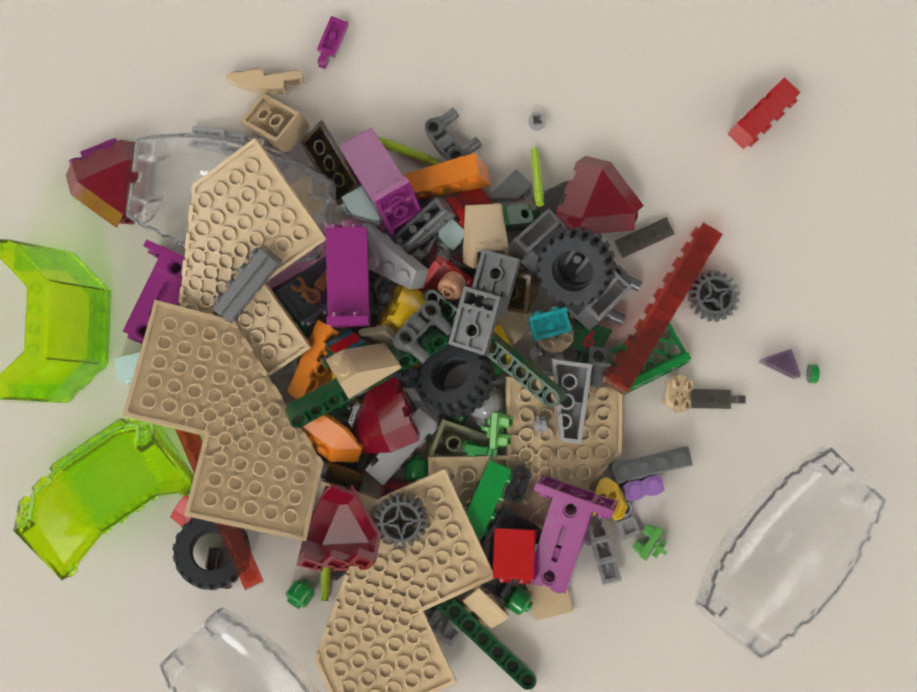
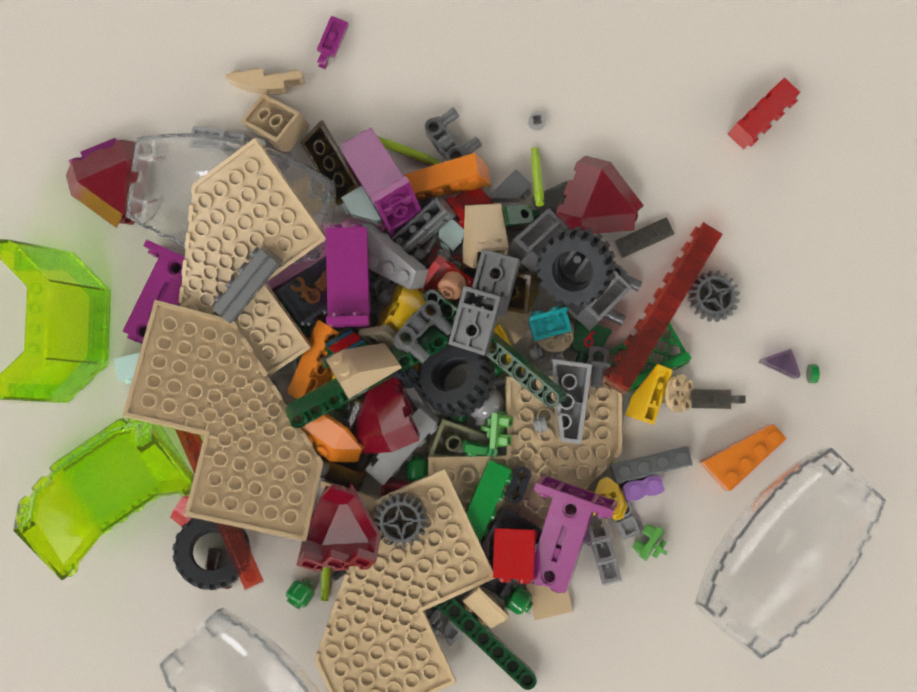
none -> yellow slope [625,364,673,425]
none -> orange wedge [699,424,787,491]

